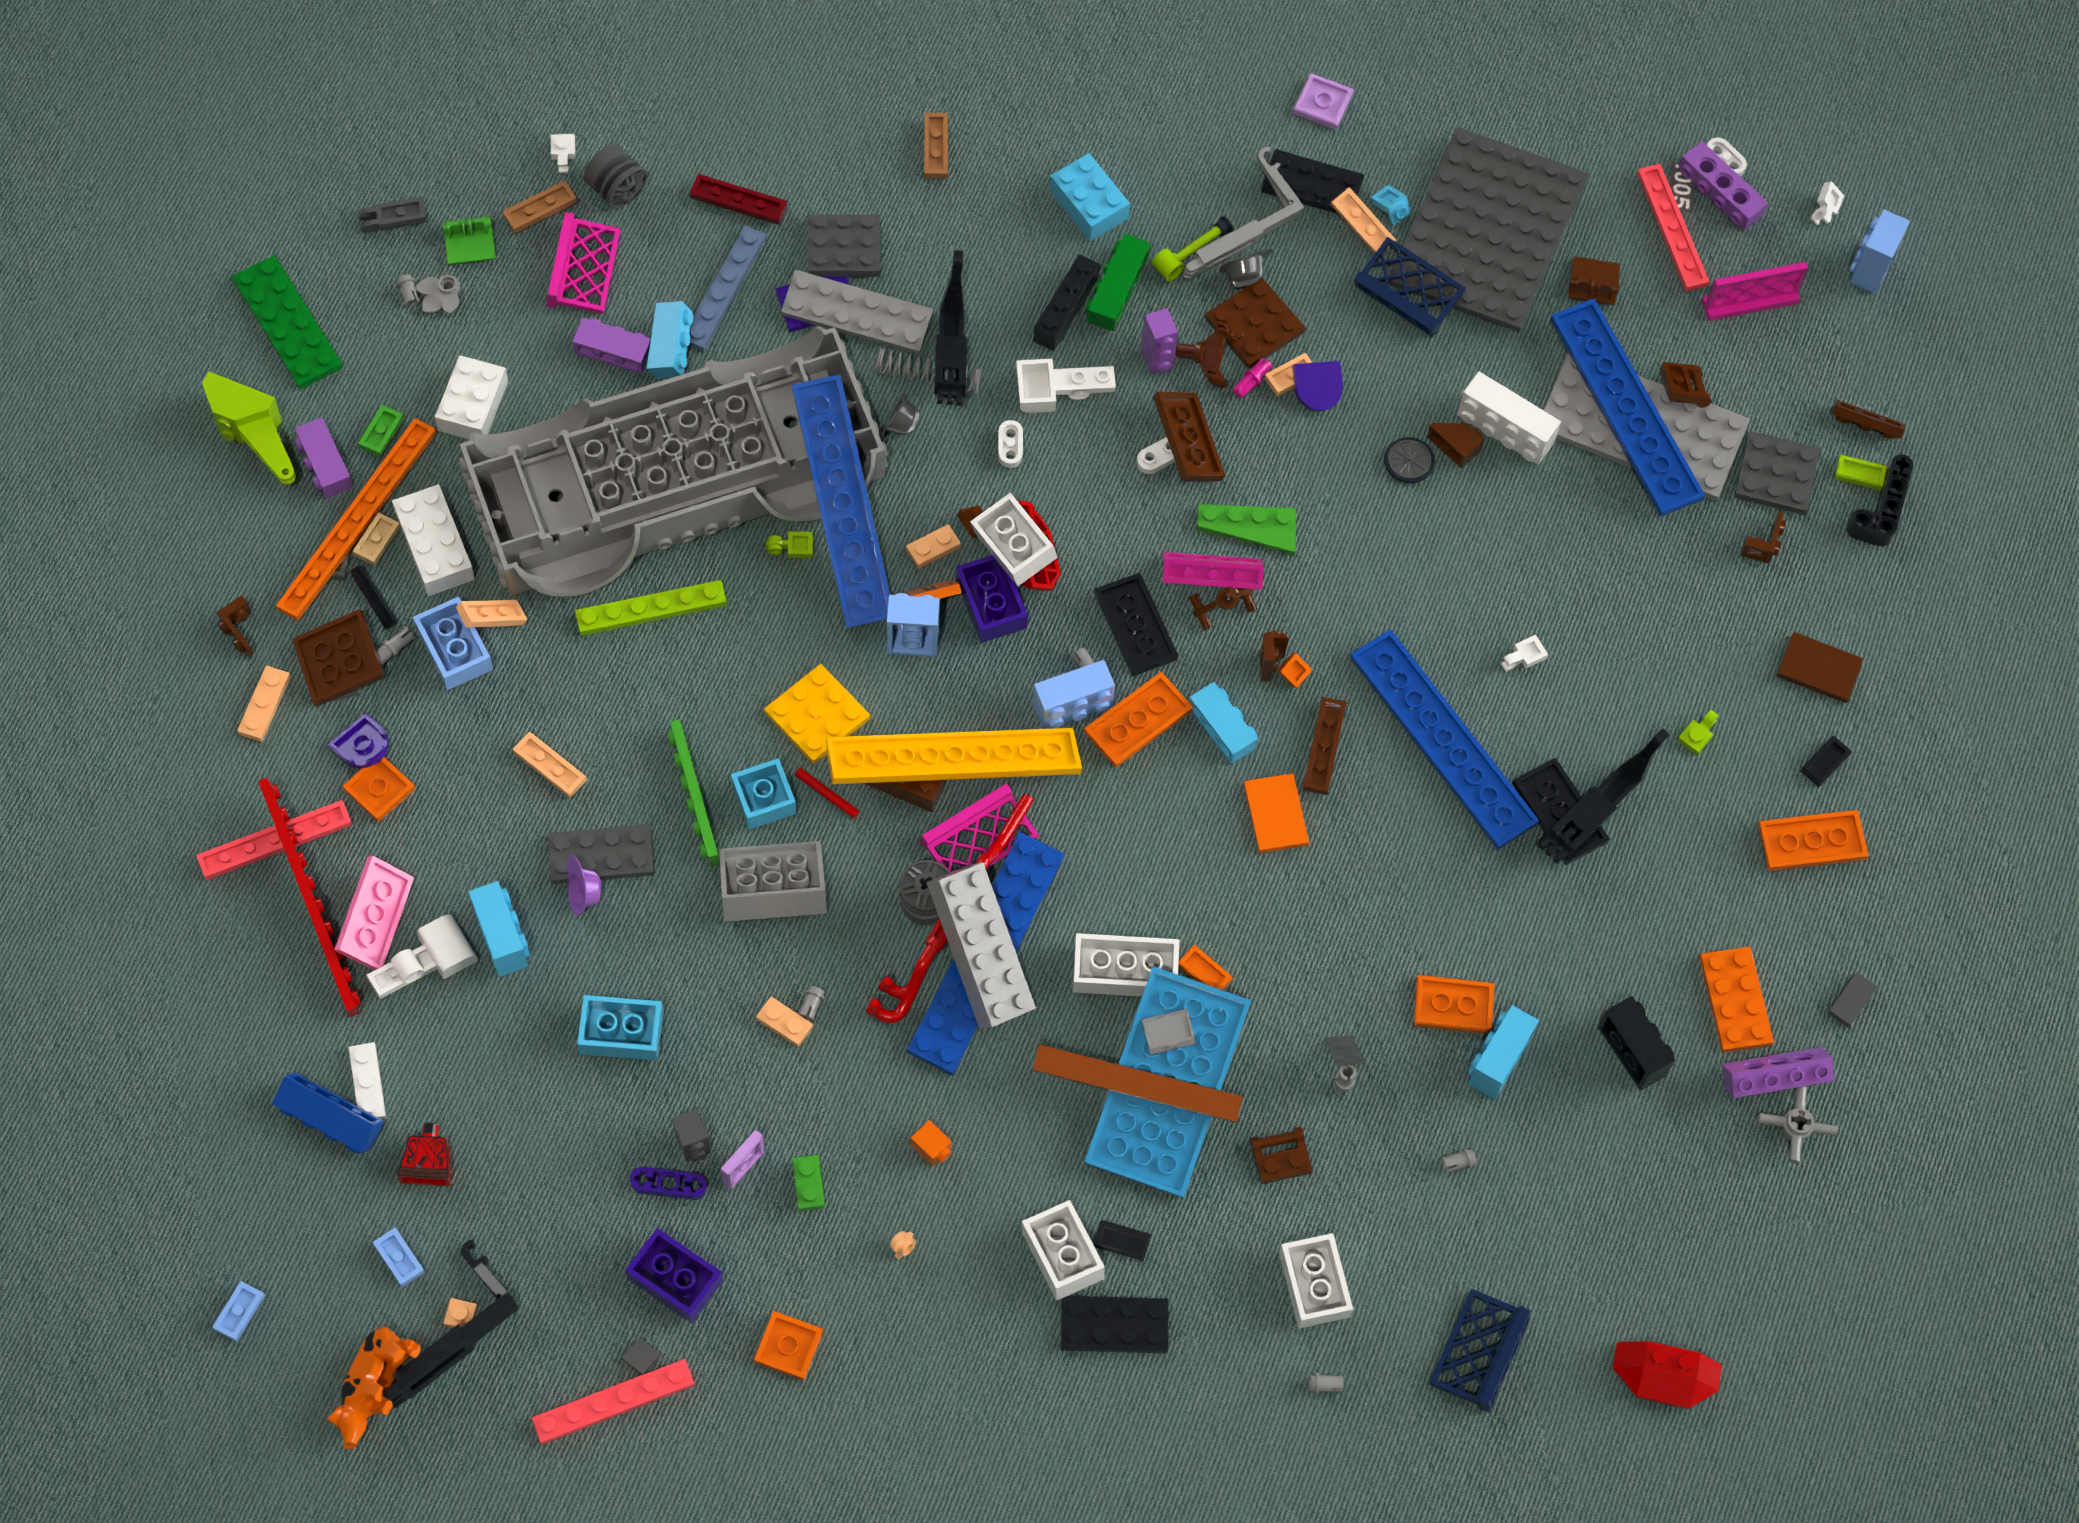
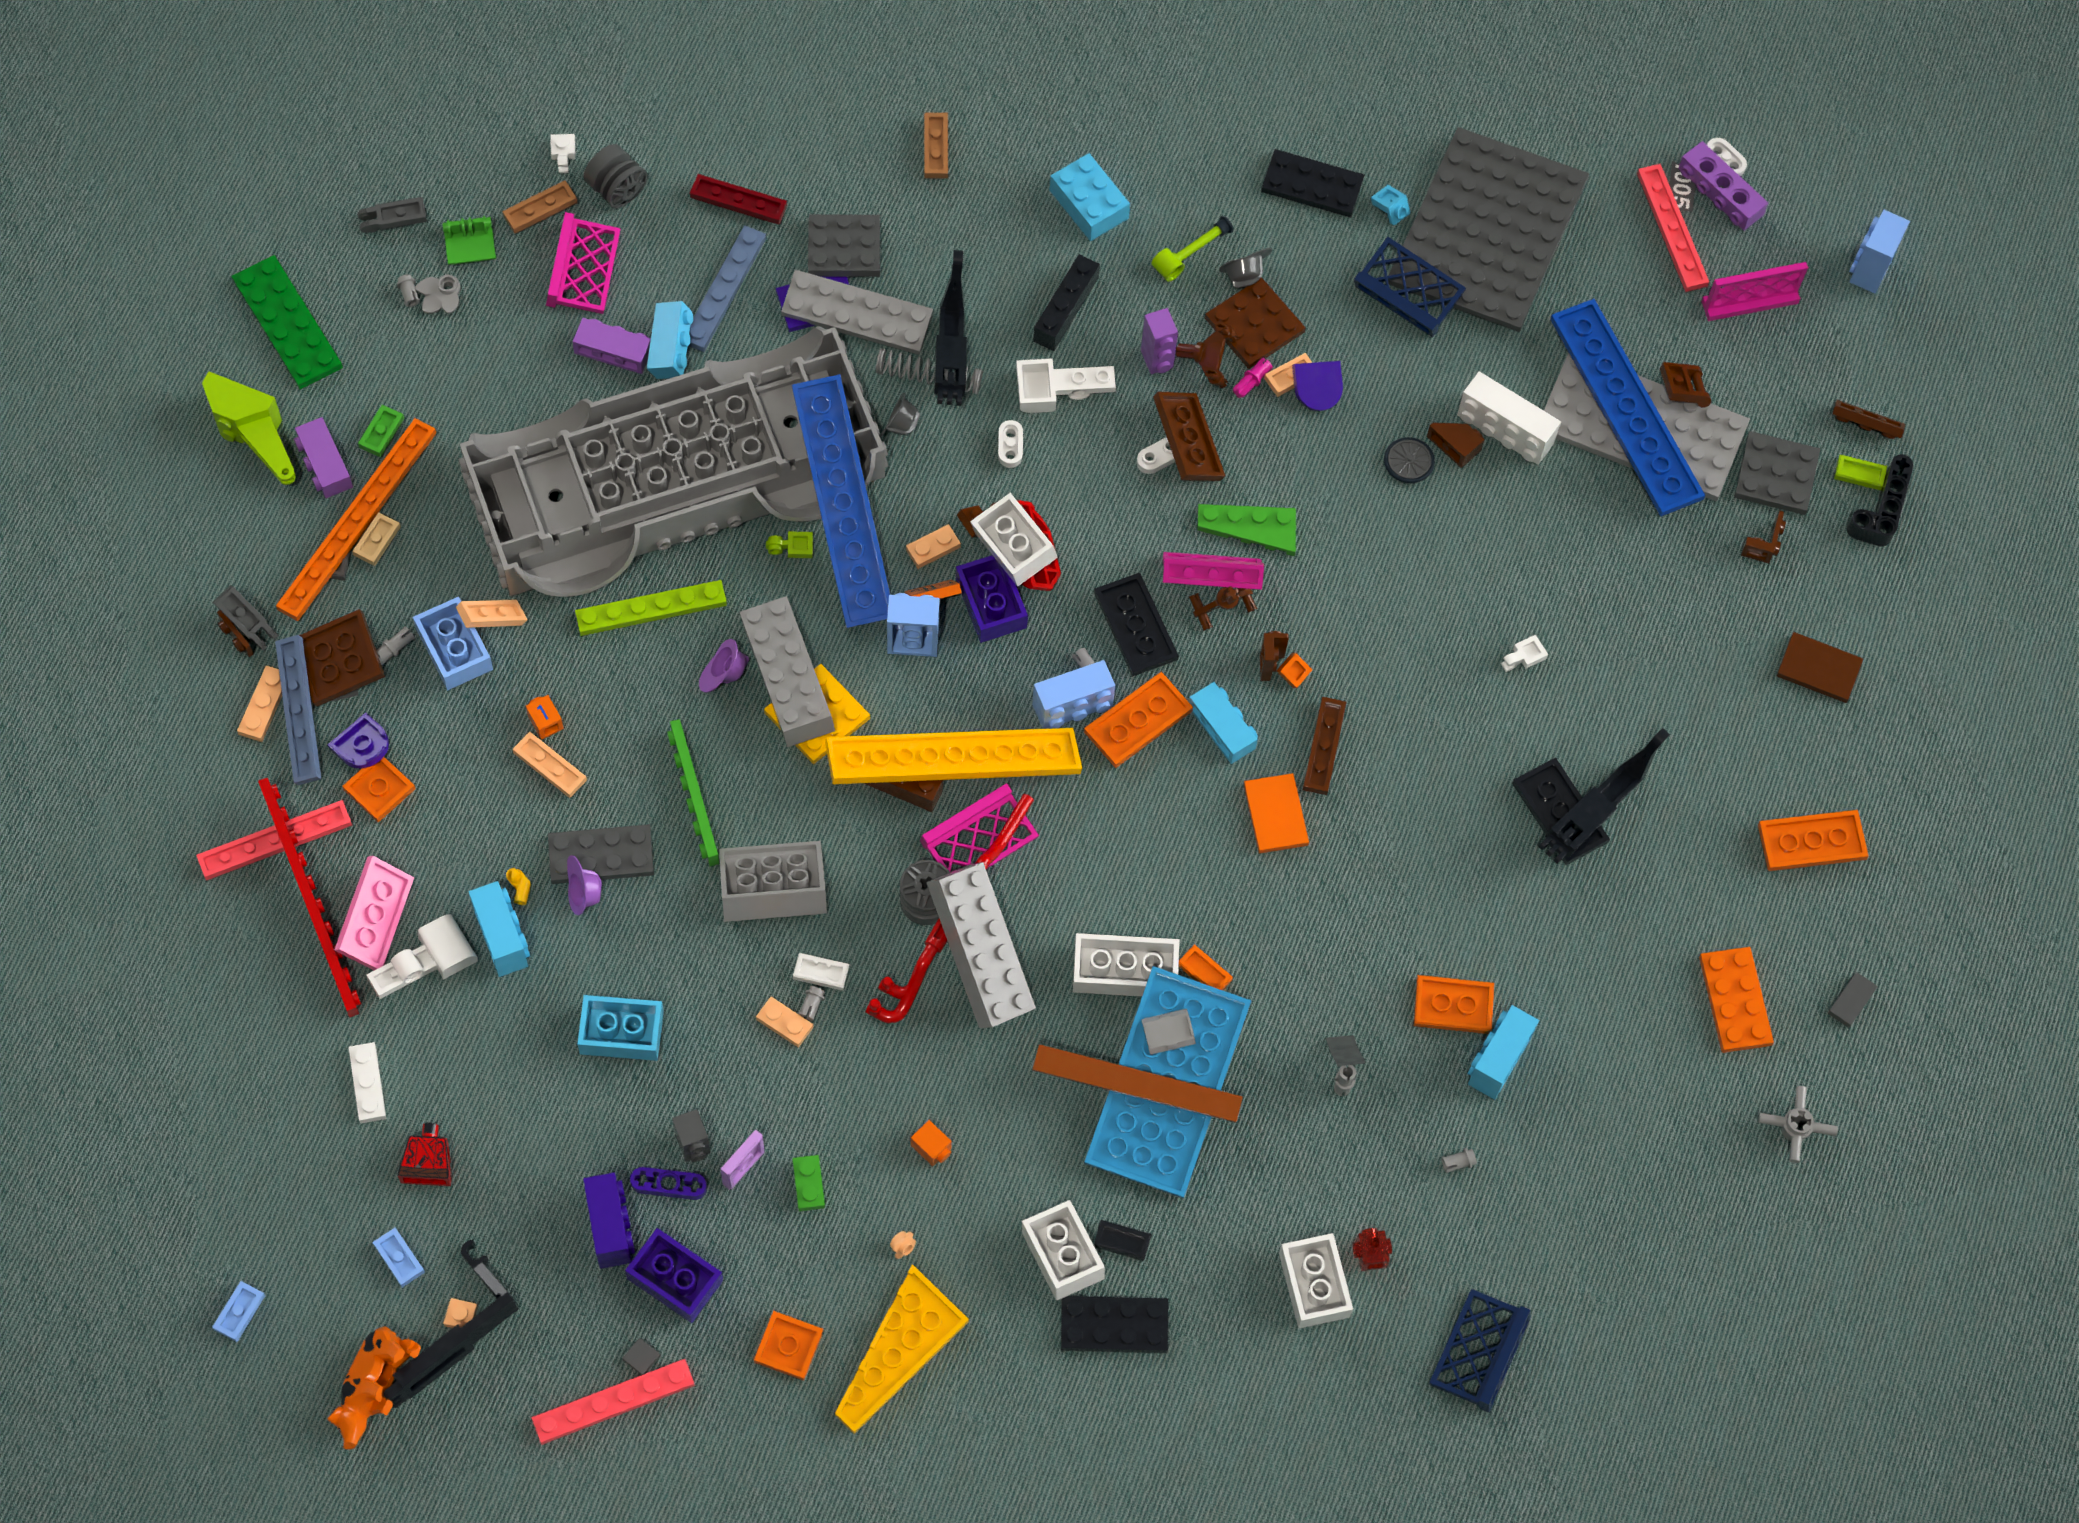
blue brick [272,1072,384,1153] -> none
black axle [351,565,396,629] -> none
white brick [392,484,475,596] -> none
white brick [435,355,508,439] -> none
medium azure brick [731,758,797,830] -> none
red bar [794,767,860,819] -> none
blue plate [906,832,1065,1076] -> none
green brick [1085,233,1151,331] -> none
light grey hinge [1183,147,1304,280] -> none
reddish brown plate [1250,1127,1313,1185] -> none
lavender tile [1293,73,1354,130] -> none
light grey pin [1309,1372,1343,1394] -> none
light nougat plate [1331,187,1396,254] -> none
blue plate [1350,629,1539,850] -> none
reddish brown hinge [1568,256,1621,305] -> none
black brick [1598,996,1675,1091] -> none
red wedge [1612,1341,1722,1409] -> none
lime plate [1677,710,1719,755] -> none
medium lavender brick [1722,1047,1834,1098] -> none
black tile [1800,735,1853,788] -> none
white plate [1811,182,1844,225] -> none
none -> dark grey hinge [212,585,278,651]
none -> sand blue plate [275,635,321,785]
none -> yellow arm [506,868,531,905]
none -> orange brick [526,695,564,740]
none -> dark purple brick [583,1172,635,1269]
none -> medium lavender piece [699,639,749,693]
none -> light grey brick [740,596,835,747]
none -> white plate [793,953,849,991]
none -> yellow wing [835,1264,969,1434]
none -> clear red brick [1352,1228,1392,1271]

